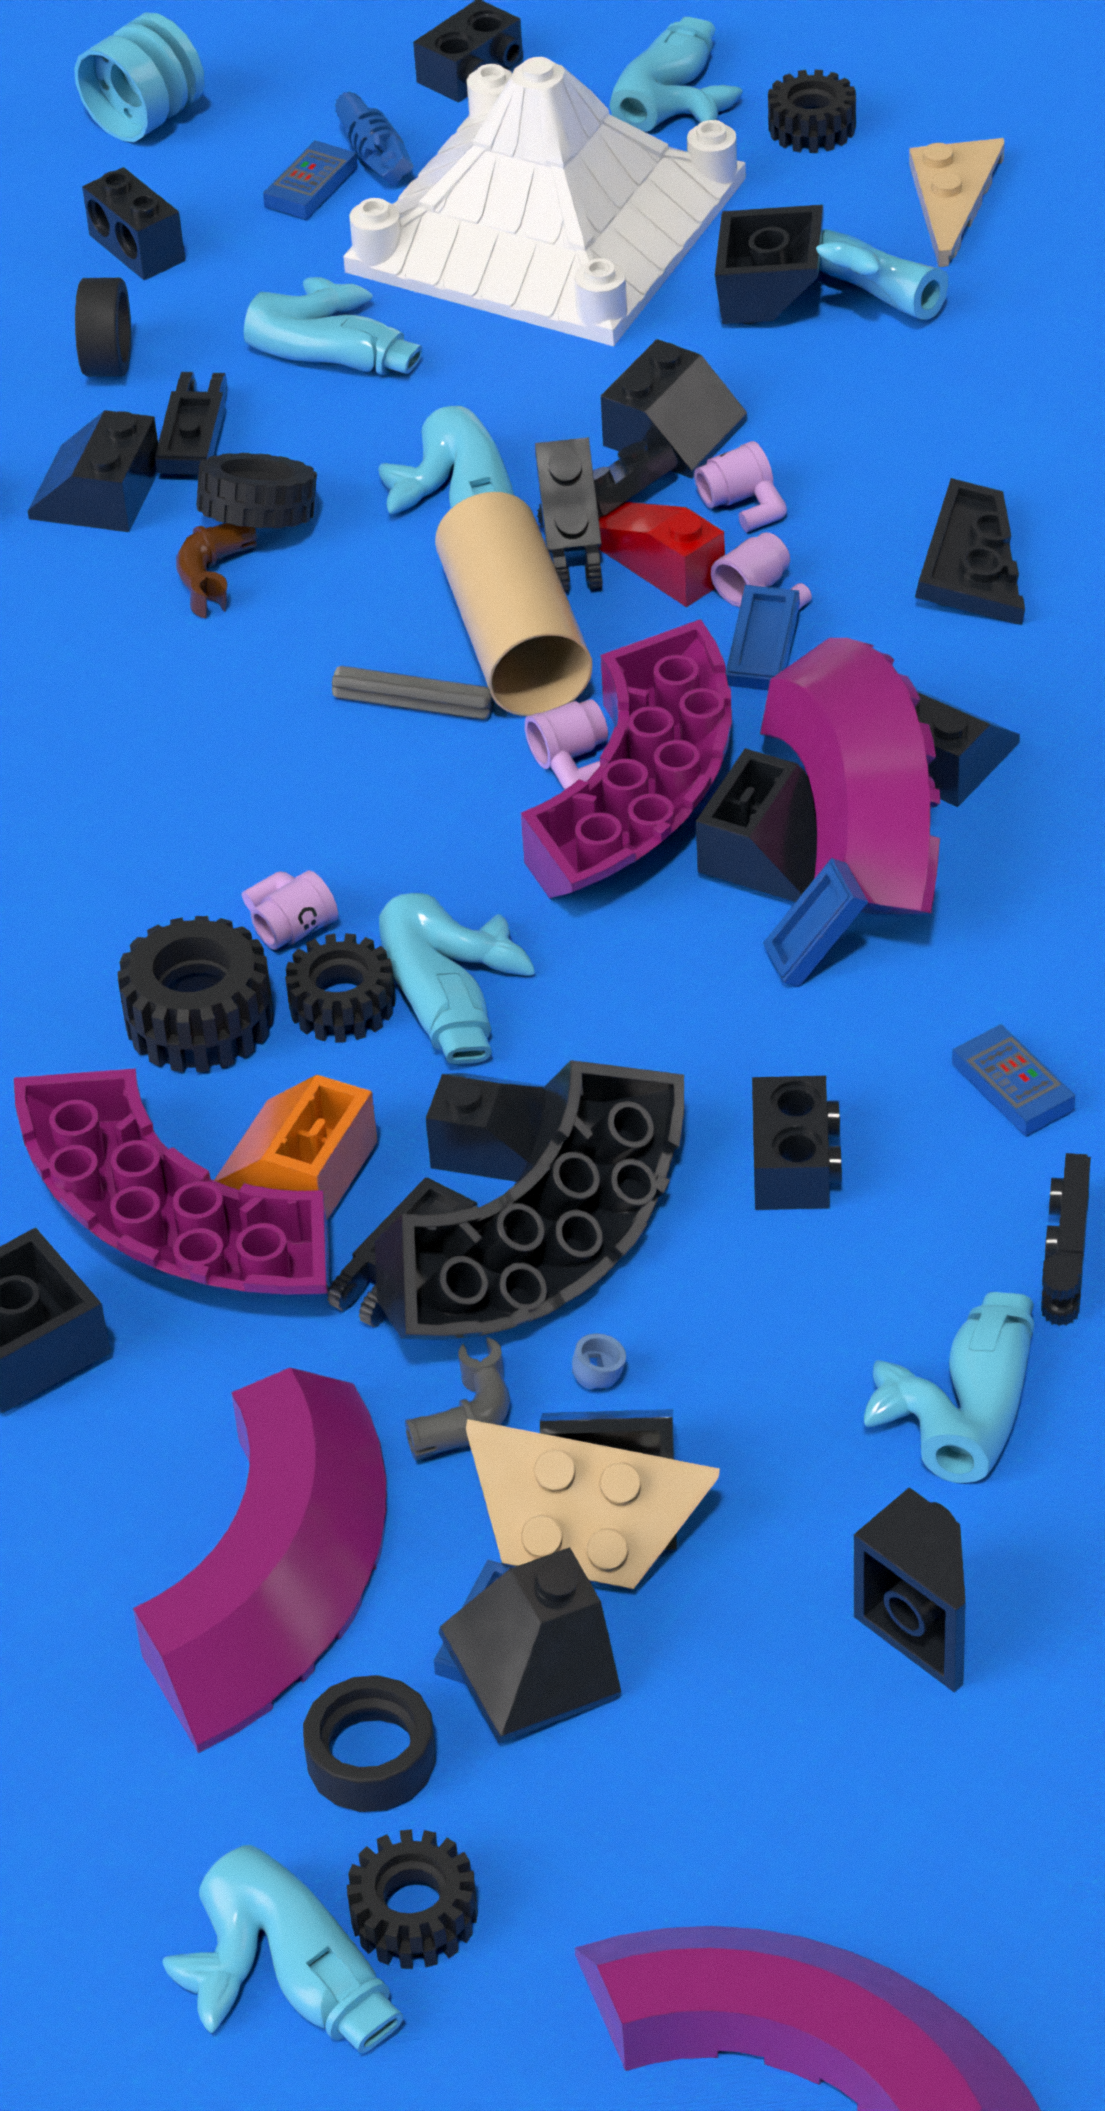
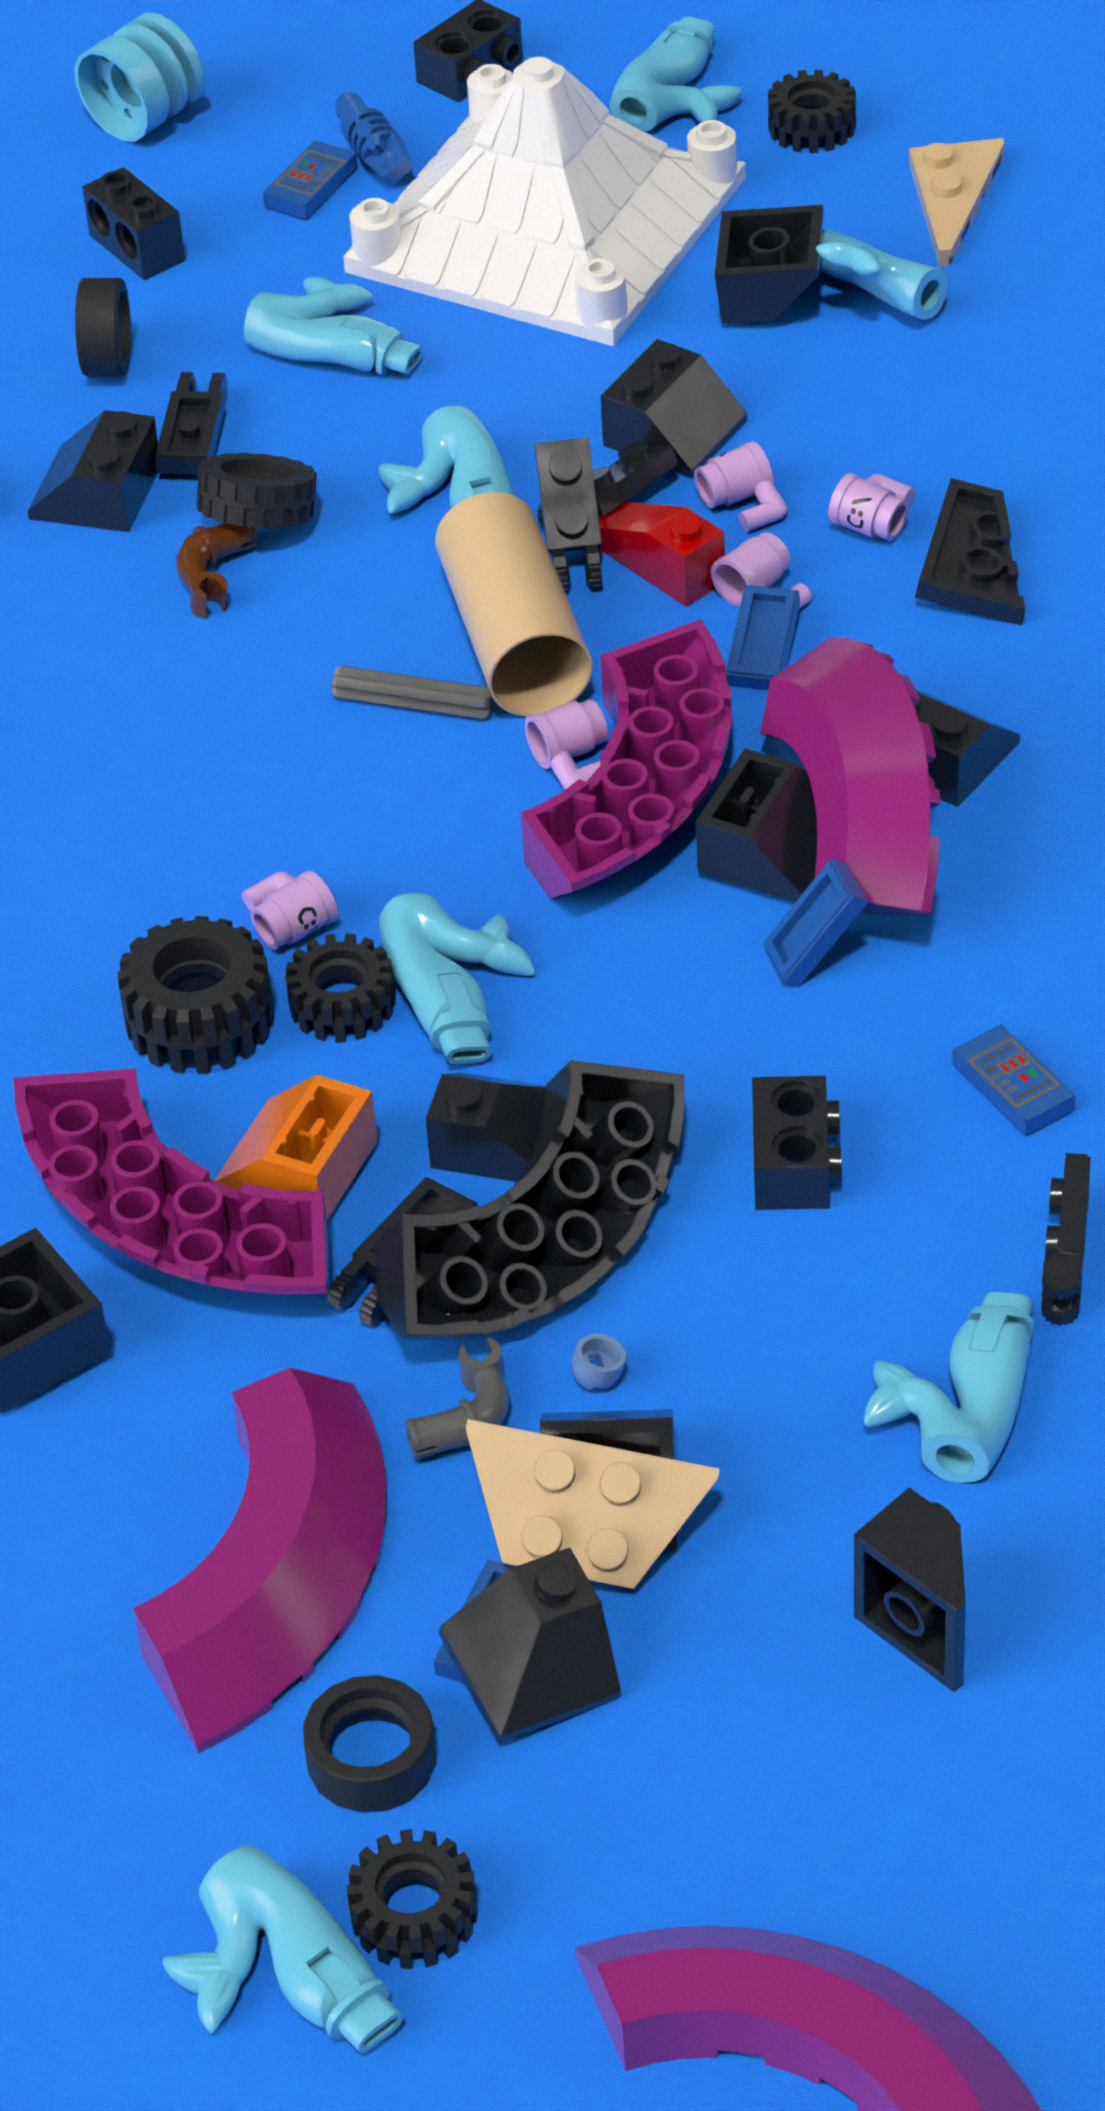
none -> lavender piece [828,473,915,541]

